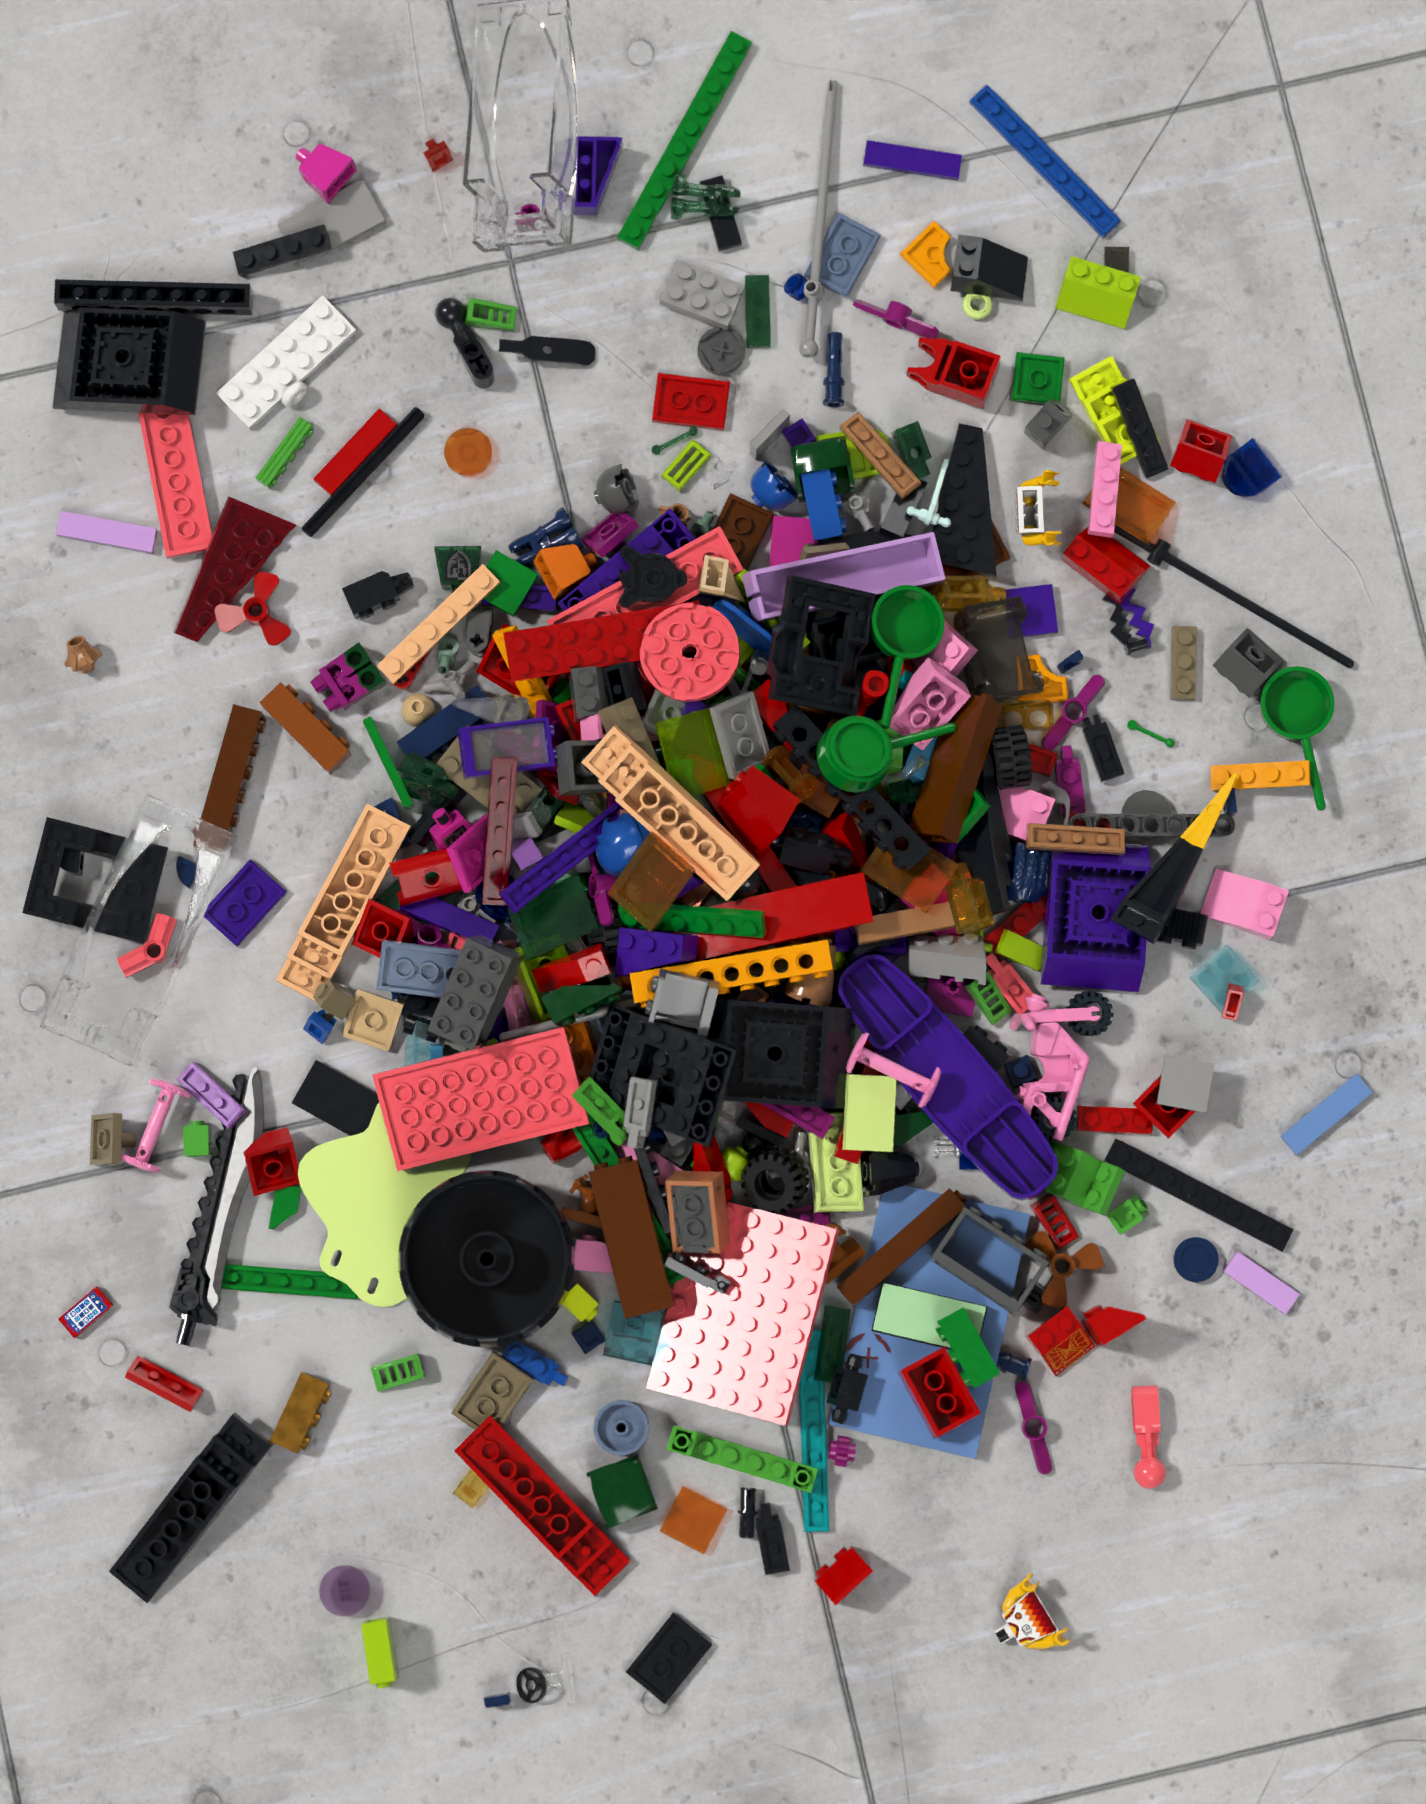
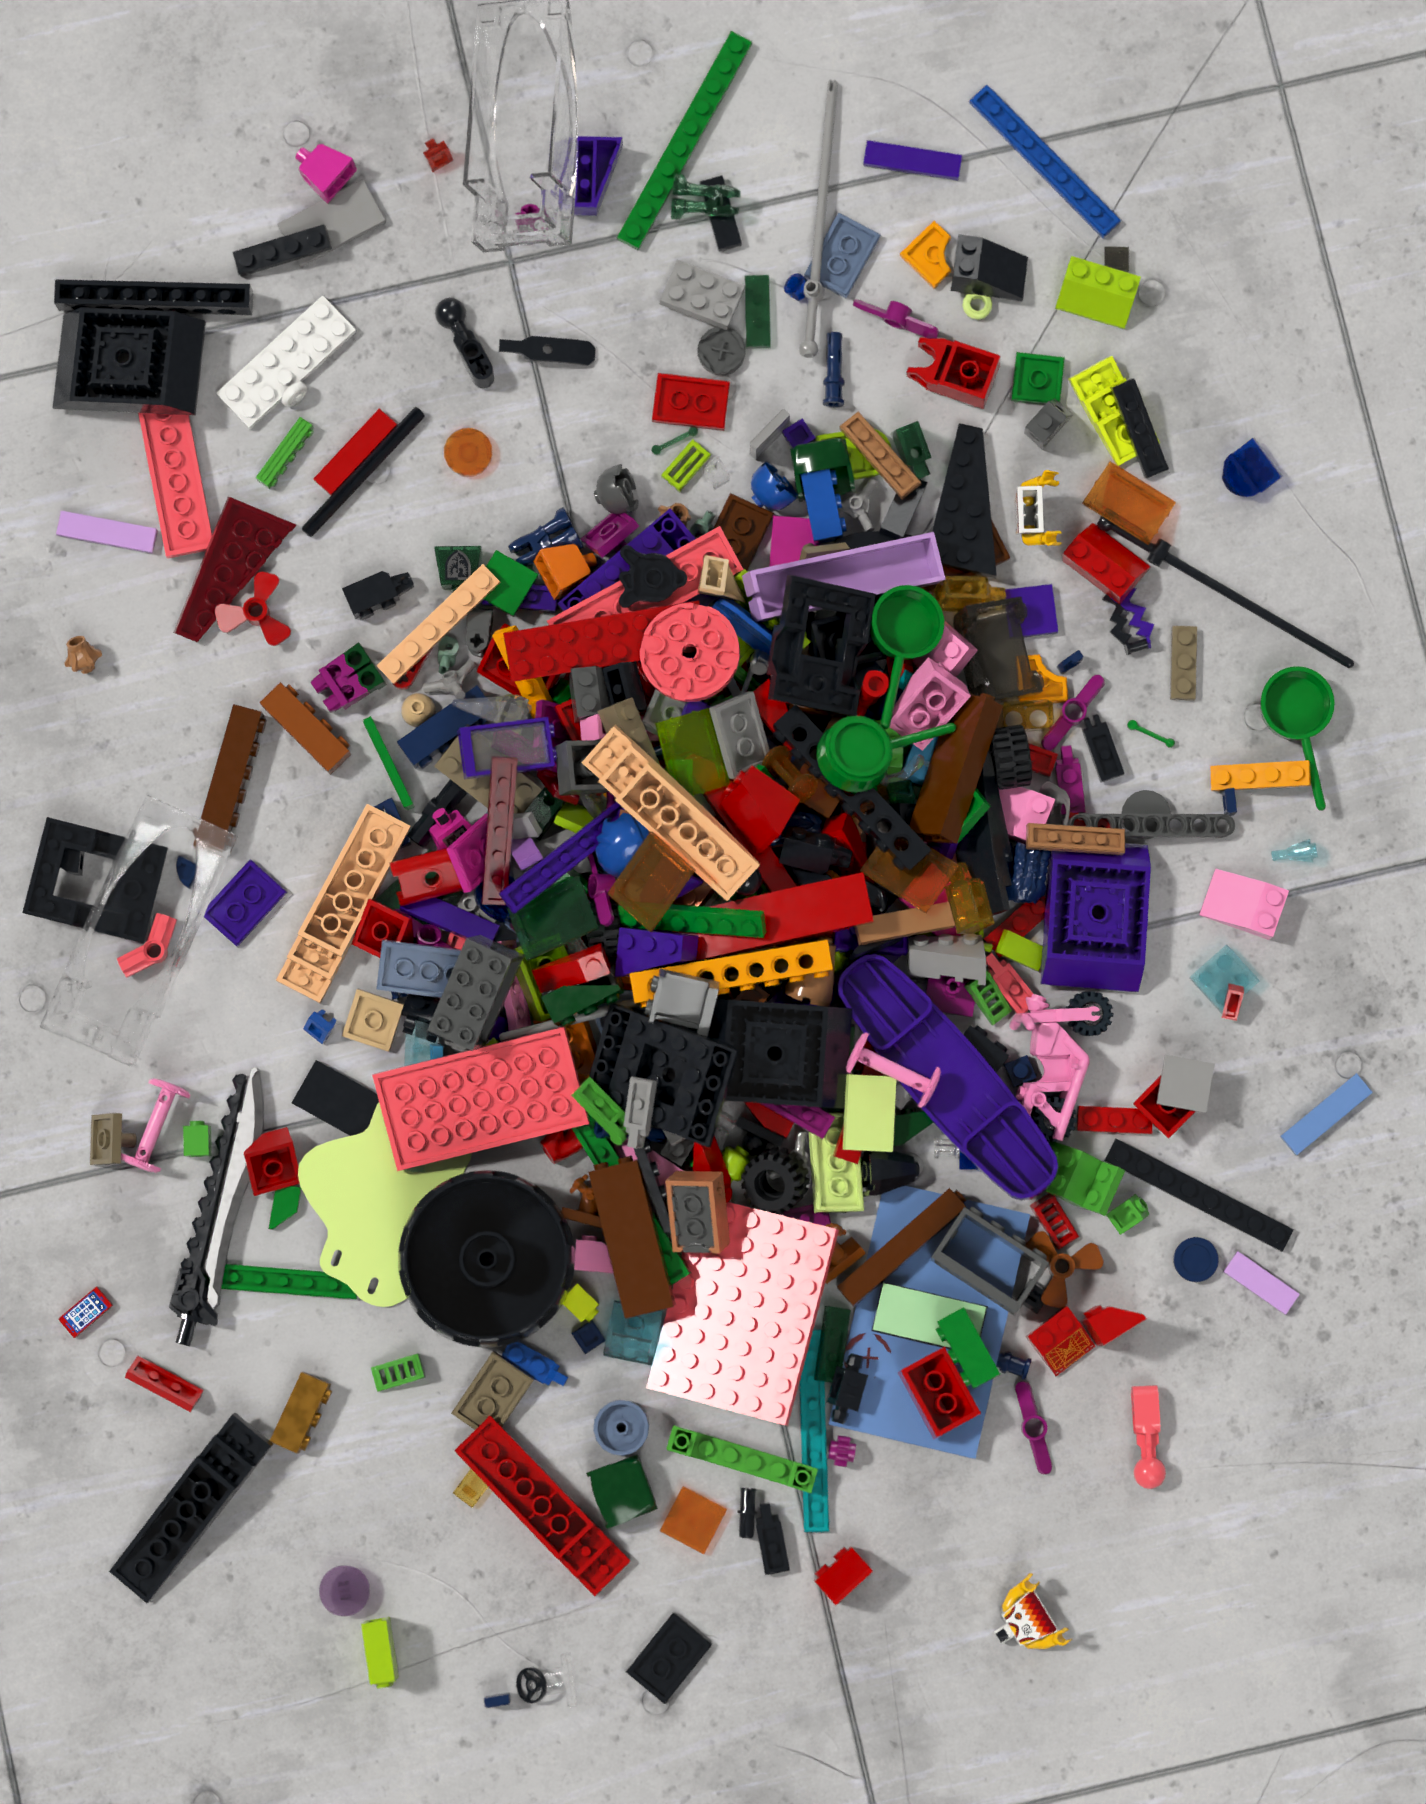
medium lavender tile [176,1061,247,1129] -> none
dark tan brick [313,977,357,1021] -> none
clear green torso [397,752,457,806] -> none
bright green slope [464,298,517,331] -> none
hinge [663,1250,731,1295] -> none
light aqua piece [907,458,951,528] -> none
bright pink plate [1088,441,1122,538] -> none
black plate [1111,773,1237,944] -> none
black brick [1157,909,1208,950] -> none
red slope [1170,419,1232,483] -> none
dark grey slope [1213,628,1284,698] -> none
none -> clear light blue cone [1271,839,1318,863]

